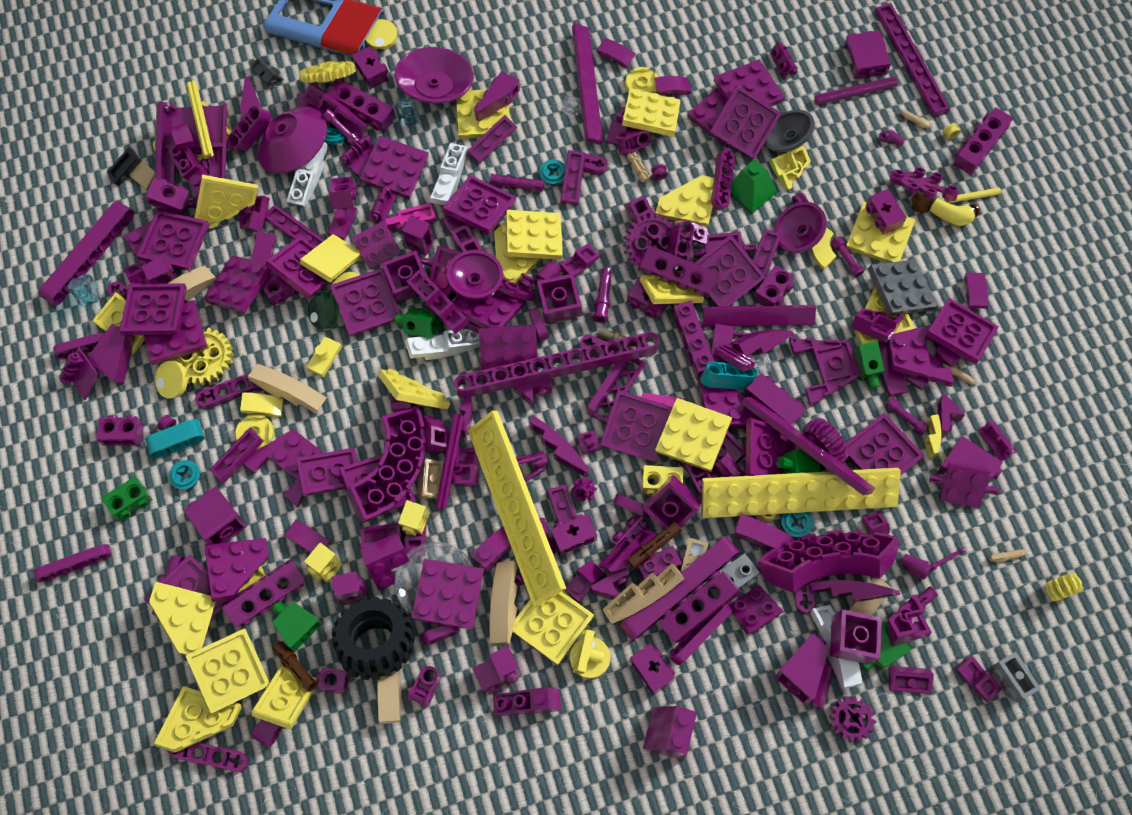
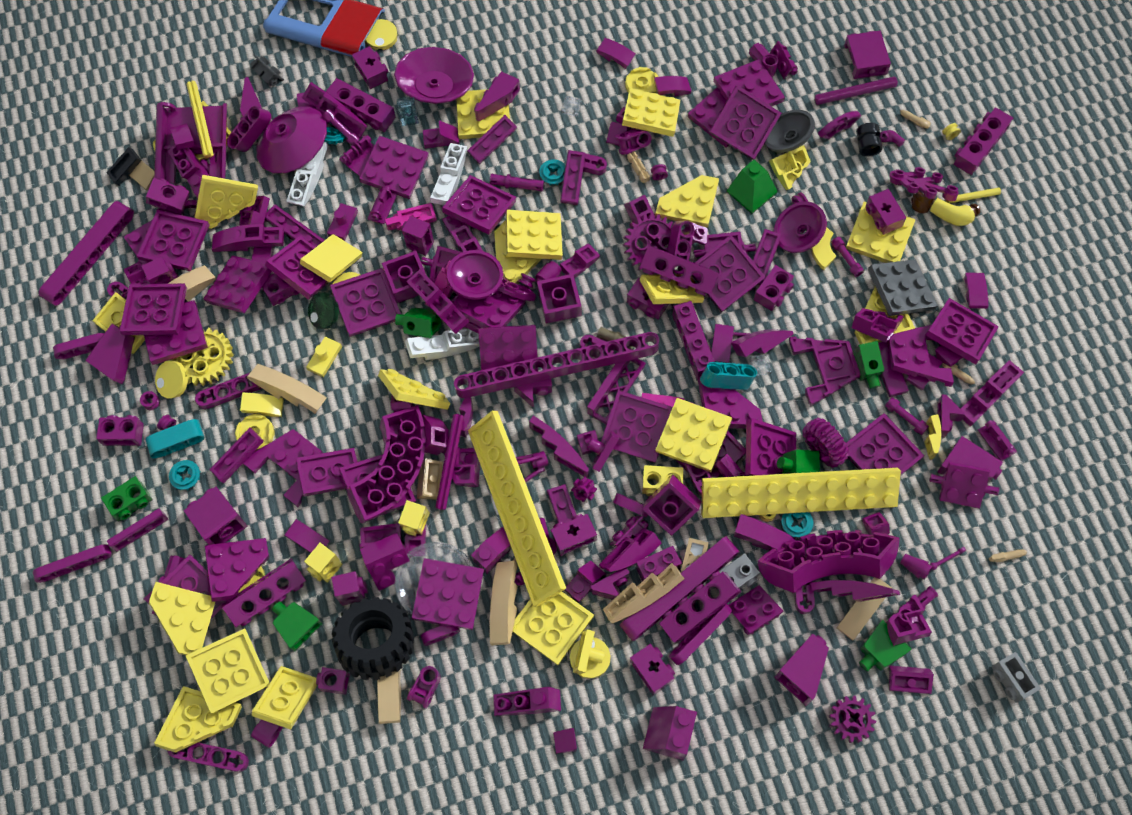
magenta hinge [59,347,98,400] -> none
clear light blue slope [67,274,100,306] -> none
reddish brown pin [272,641,317,692] -> none
light yellow gear [299,61,356,83] -> none
magenta brick [329,176,358,210] -> none
magenta hinge [352,221,401,269] -> none
magenta brick [472,646,521,695] -> none
magenta beam [528,307,549,342] -> none
magenta tile [572,23,603,145] -> none
magenta pin [592,268,613,323] -> none
reddish brown pin [626,521,681,569] -> none
magenta tile [702,305,816,327] -> none
magenta beam [711,149,735,211] -> none
magenta tile [714,344,756,371] -> none
magenta tile [741,397,875,495] -> none
magenta brick [744,373,806,427] -> none
white slope [810,605,862,689] -> none
magenta tile [812,664,834,710] -> none
magenta brick [830,609,882,664] -> none
magenta tile [874,3,950,117] -> none
magenta slope [955,655,1003,702] -> none
light yellow gear [1045,573,1083,601] -> none
none -> magenta tile [107,508,168,552]
none -> magenta bush [140,391,160,410]
none -> magenta slope [212,224,284,252]
none -> magenta slope [423,121,460,149]
none -> magenta slope [553,728,577,754]
none -> magenta tile [586,431,619,472]
none -> magenta piece [749,43,778,77]
none -> magenta tile [817,111,861,139]
none -> black wheel [856,123,883,157]
none -> magenta slope [961,360,1024,427]

